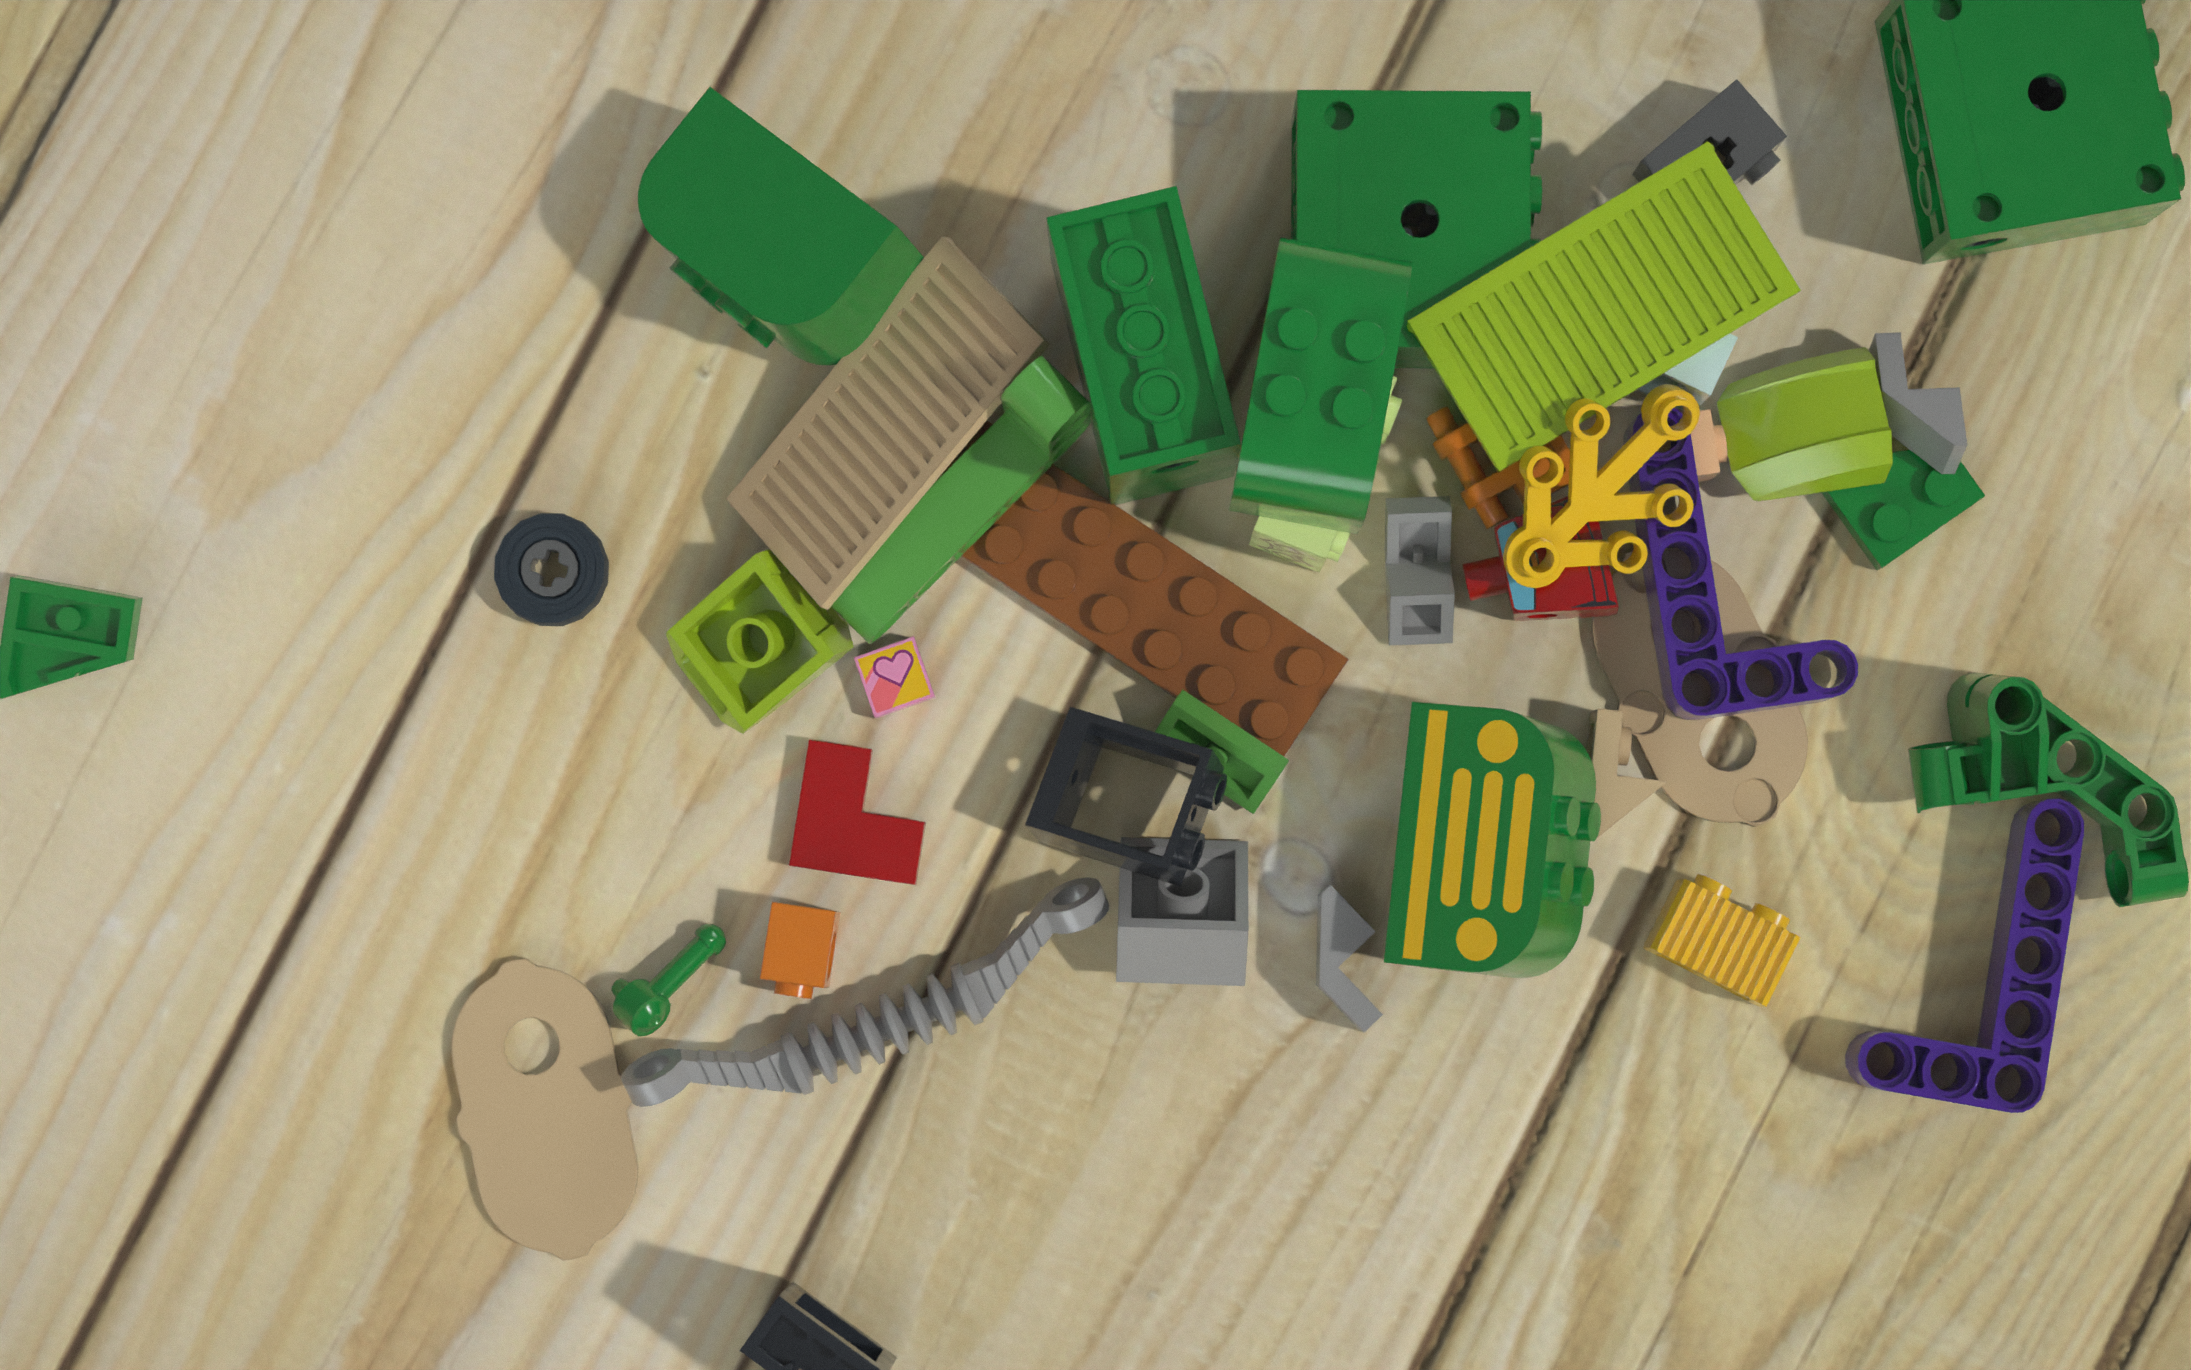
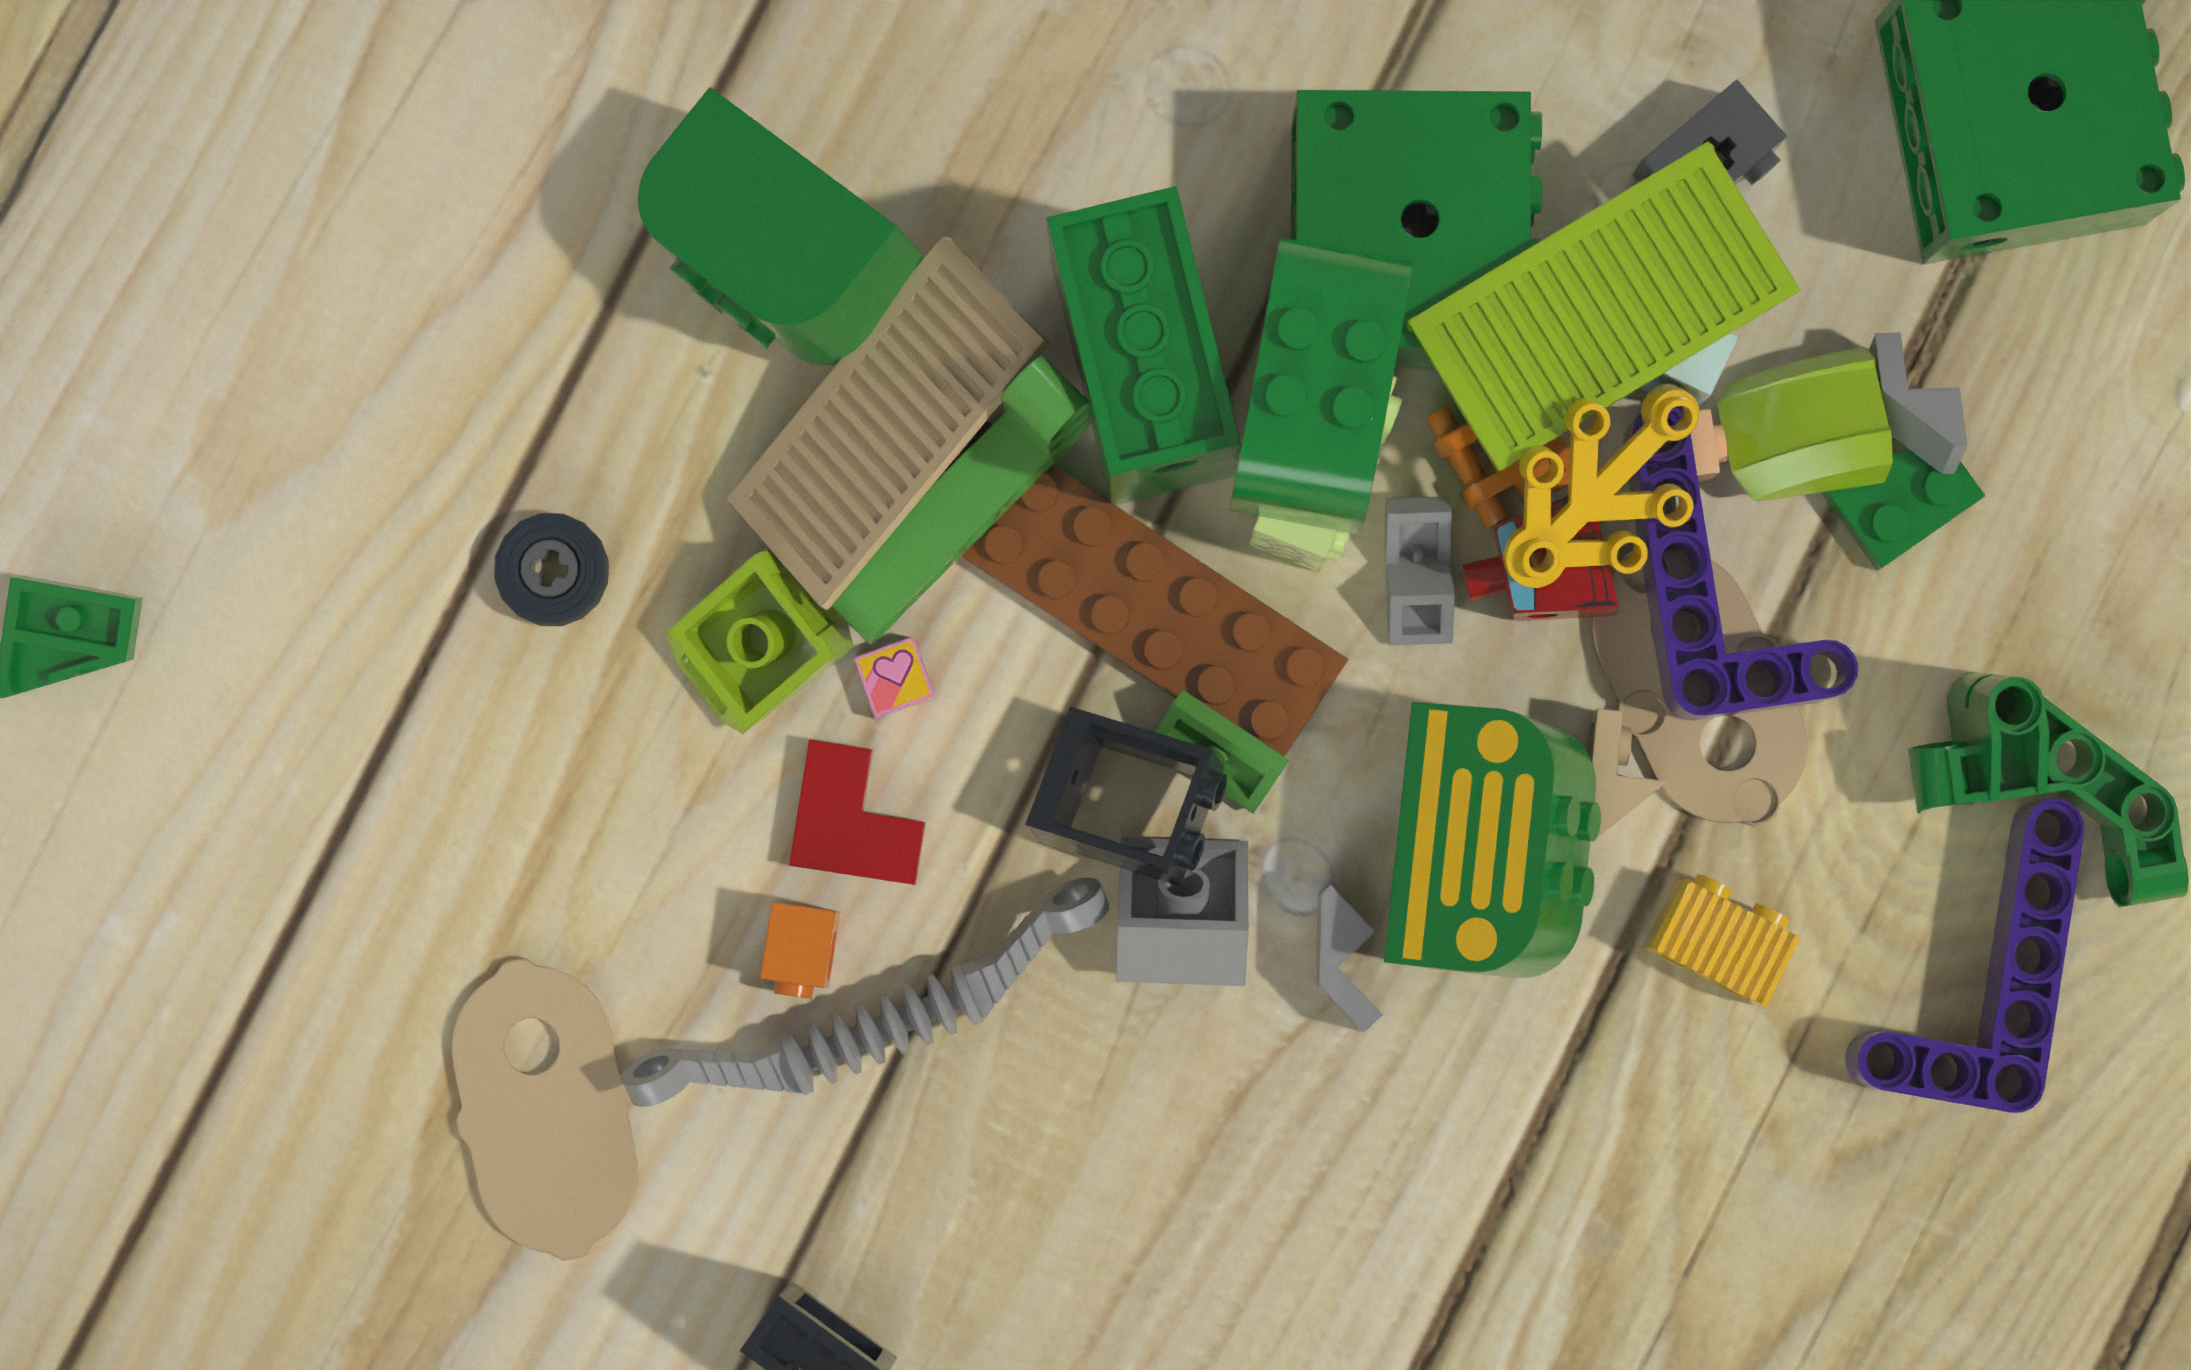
green piece [611,924,726,1036] -> none

